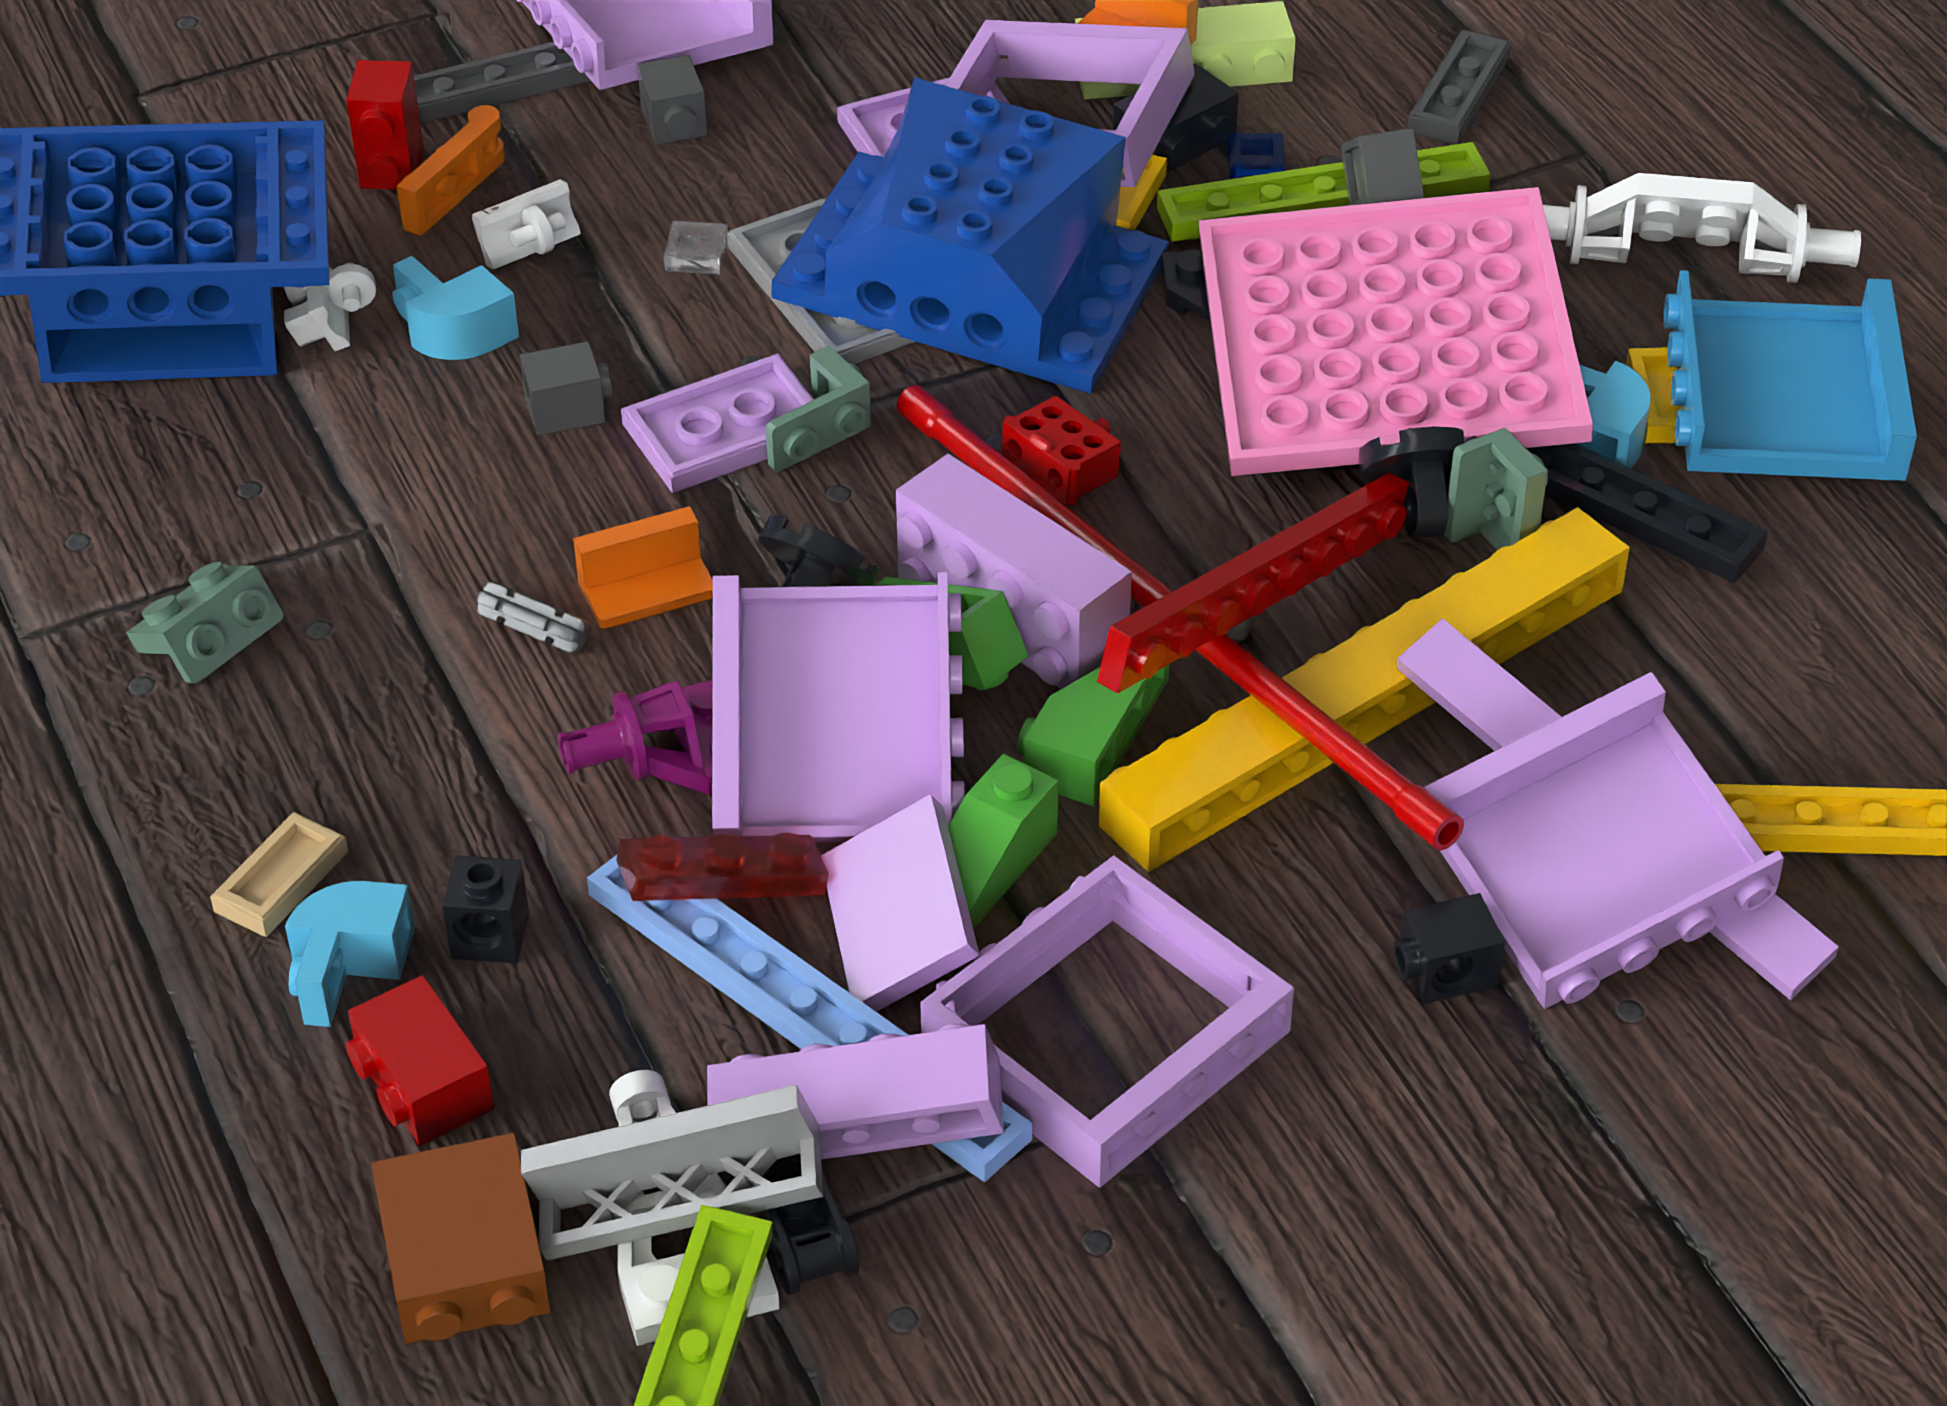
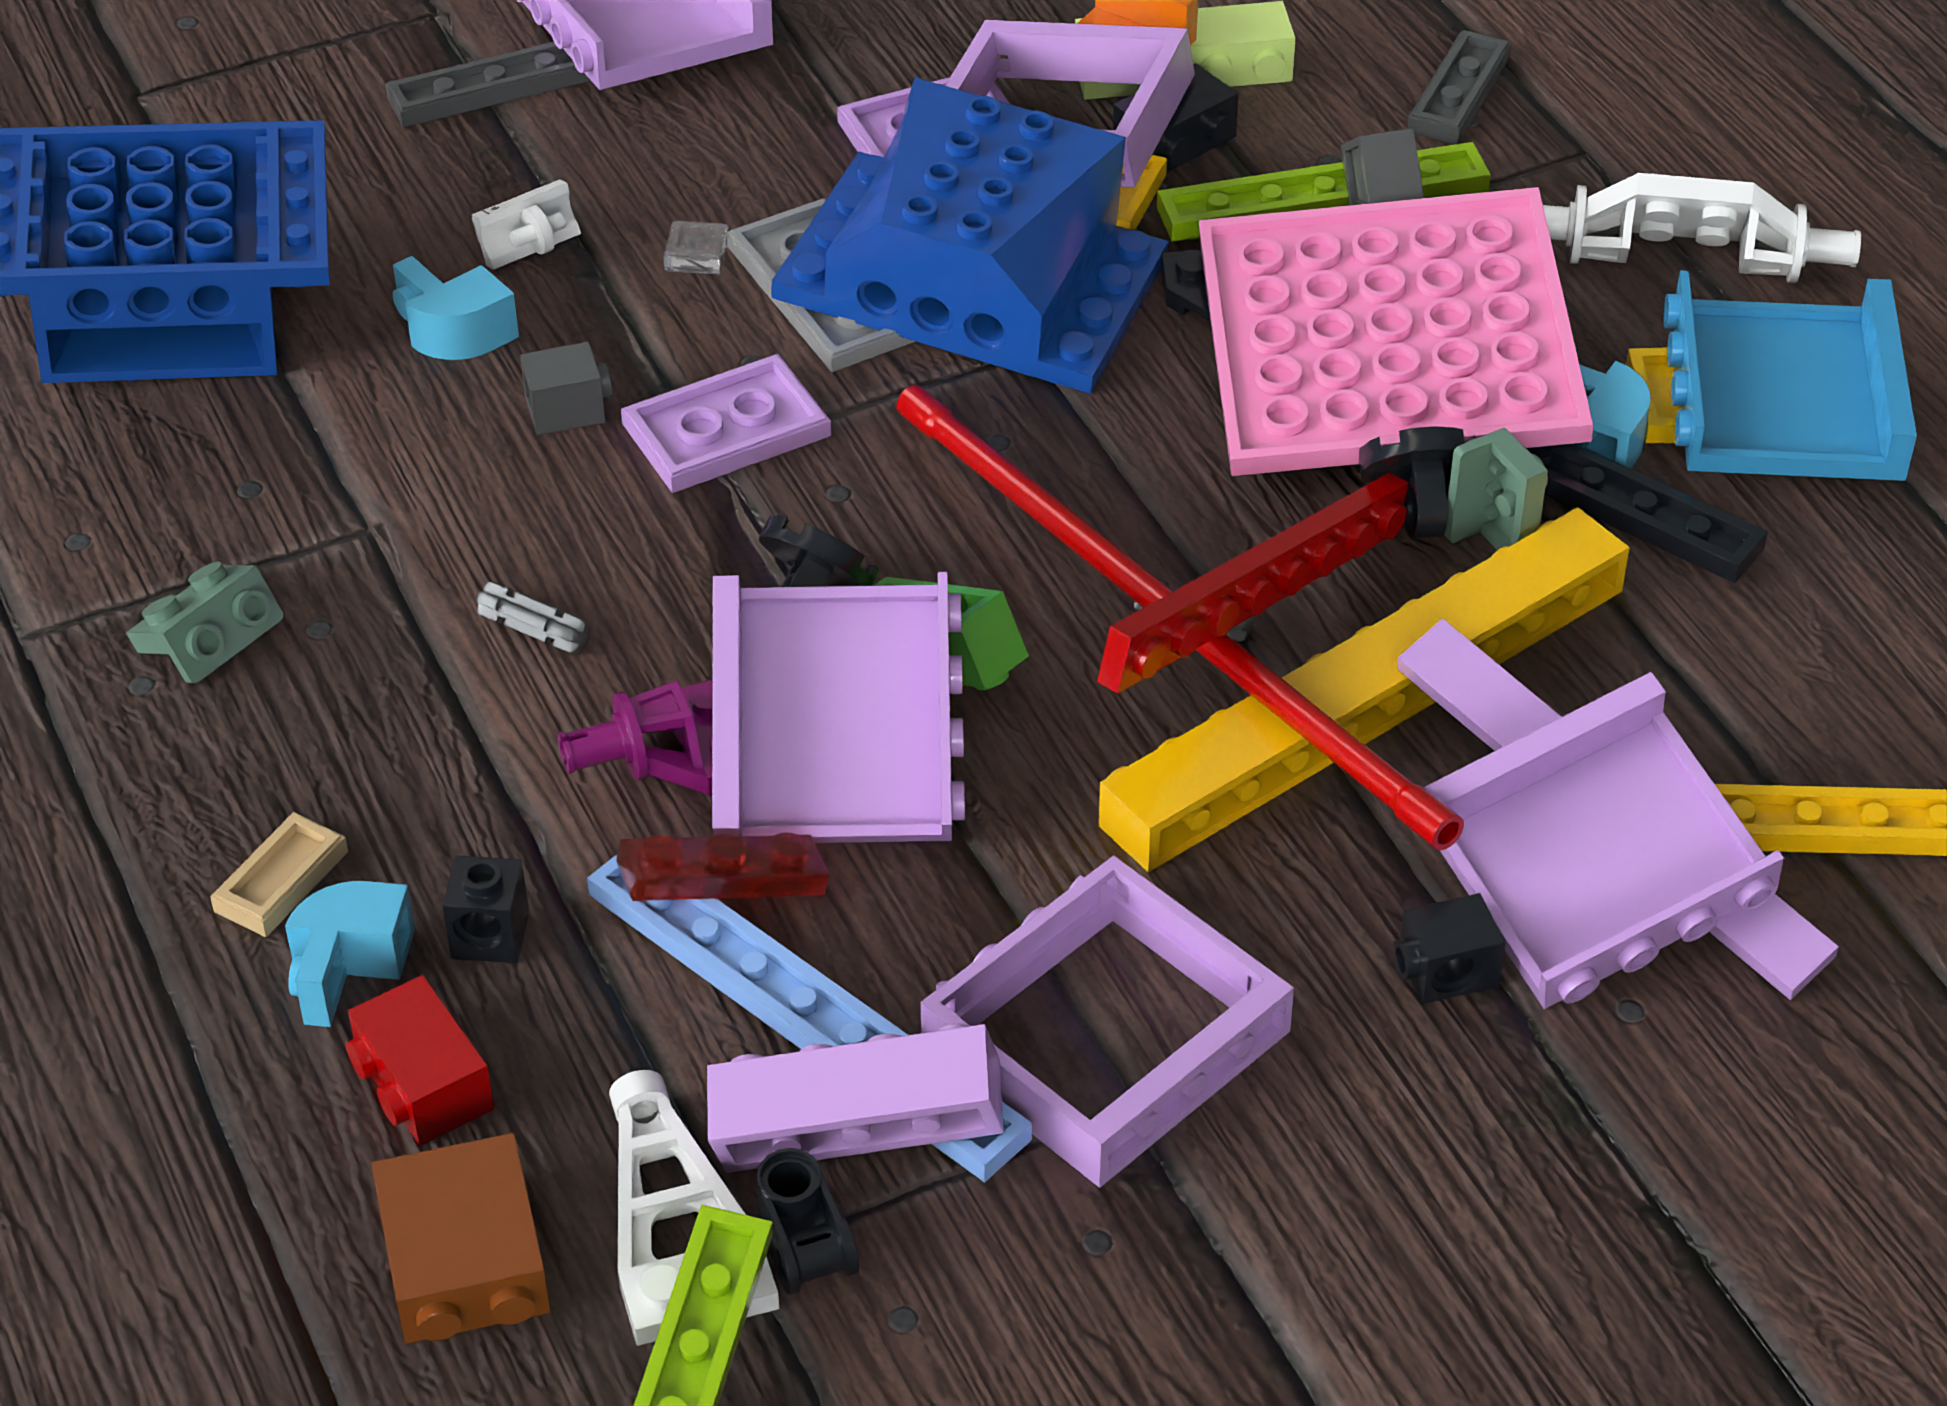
white hips [284,263,376,351] -> none
red brick [346,60,424,189] -> none
orange plate [397,105,505,237] -> none
light grey fence [521,1085,823,1261] -> none
orange panel [573,506,713,629] -> none
dark grey brick [637,55,707,145] -> none
sand green bracket [766,346,871,472] -> none
lavender tile [820,794,980,1012] -> none
lavender brick [896,454,1132,689] -> none
bright green slope [948,754,1058,929] -> none
red piece [1001,396,1121,505] -> none
bright green slope [1017,665,1169,807] -> none
clear blue tile [1227,133,1285,179] -> none

